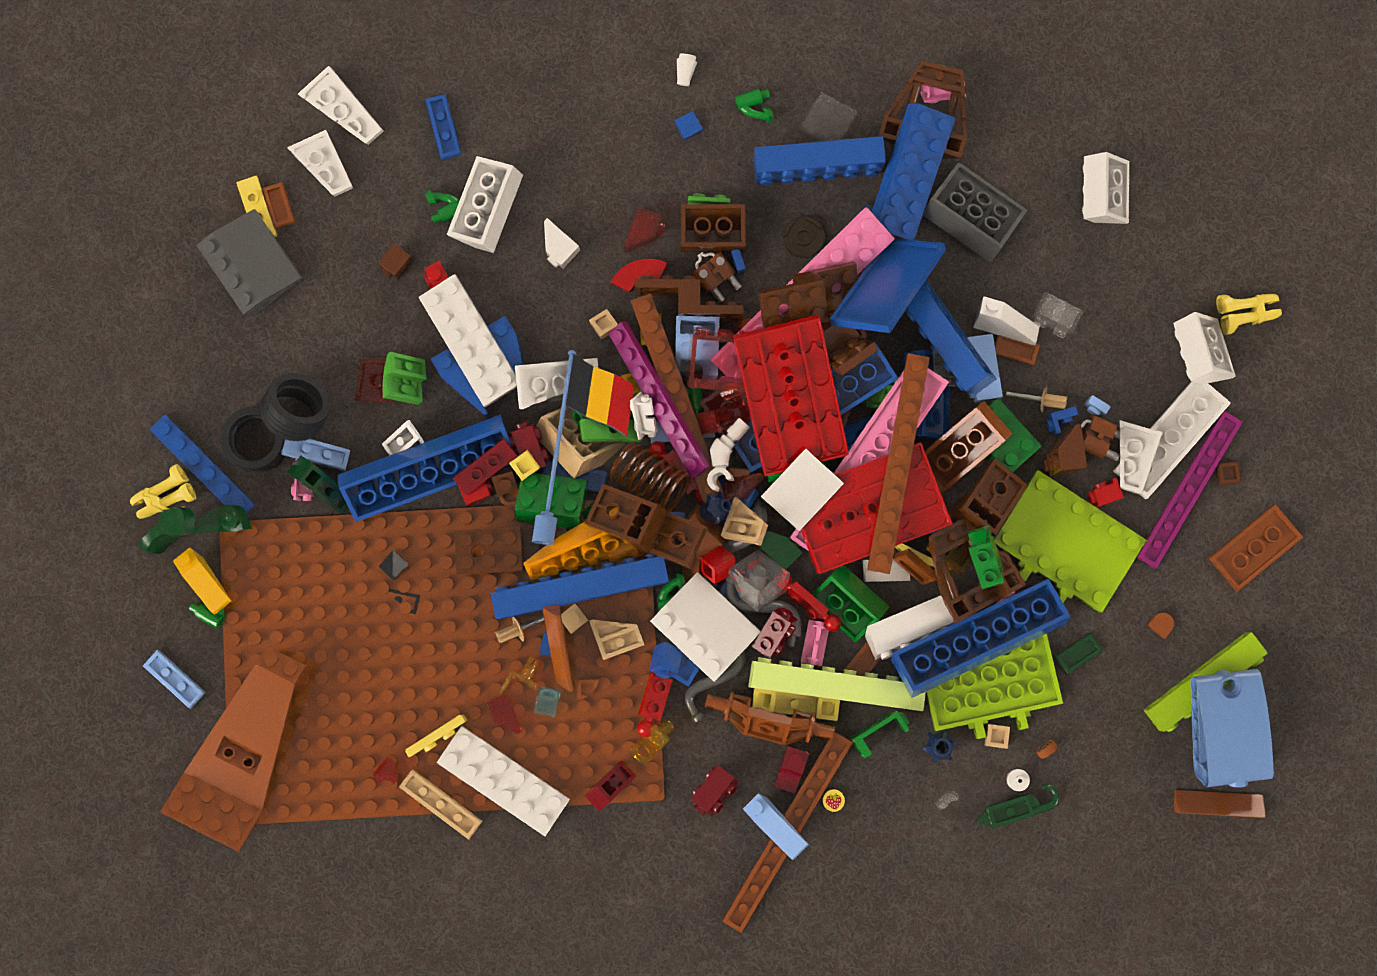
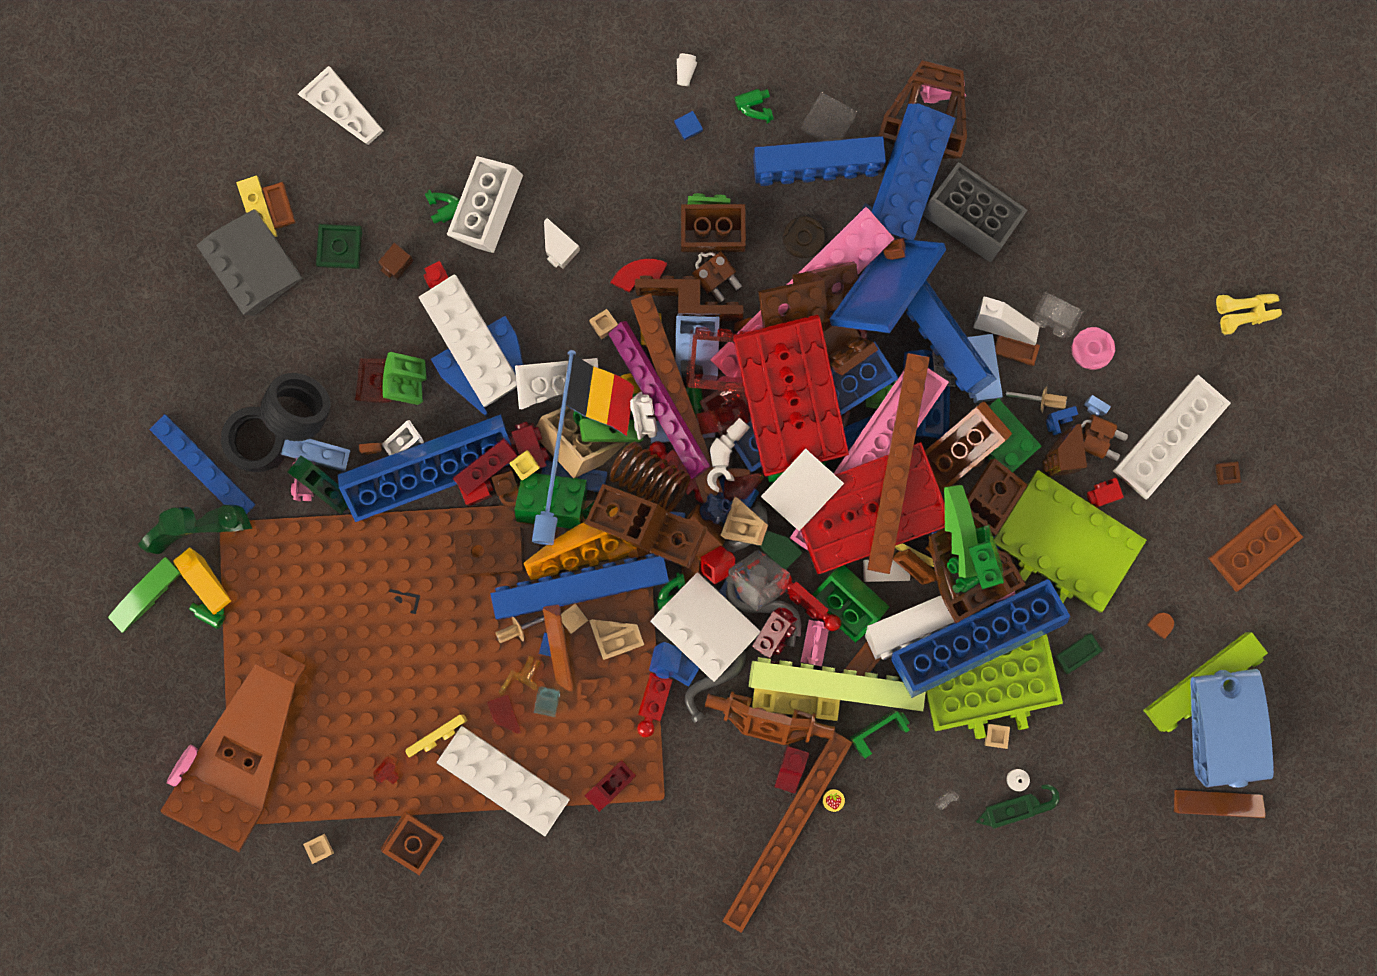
light yellow piece [130,464,196,519] -> none
light blue tile [143,650,207,709] -> none
white wing [287,130,353,197] -> none
black slope [379,550,409,580] -> none
tan tile [399,769,482,840] -> none
blue tile [425,94,462,160] -> none
clear red slope [624,207,665,252] -> none
clear yellow bracket [629,720,674,766] -> none
dark red brick [691,765,739,816] -> none
blue tile [731,249,746,275] -> none
light blue slope [743,793,809,860] -> none
dark blue rock [923,730,957,763] -> none
dark orange tile [1035,739,1058,759] -> none
white slope [1082,152,1129,224] -> none
white wing [1120,420,1162,495] -> none
magenta plate [1136,411,1242,569] -> none
white slope [1173,312,1236,384] -> none
none -> bright green slope [108,557,181,633]
none -> bright pink tile [167,745,198,787]
none -> tan plate [303,834,334,864]
none -> dark green tile [316,224,362,269]
none -> dark orange tile [359,443,382,455]
none -> dark orange brick [381,811,444,876]
none -> dark orange tile [883,238,906,260]
none -> bright green slope [944,485,978,578]
none -> green plant [947,557,980,593]
none -> bright pink tile [1071,327,1115,370]

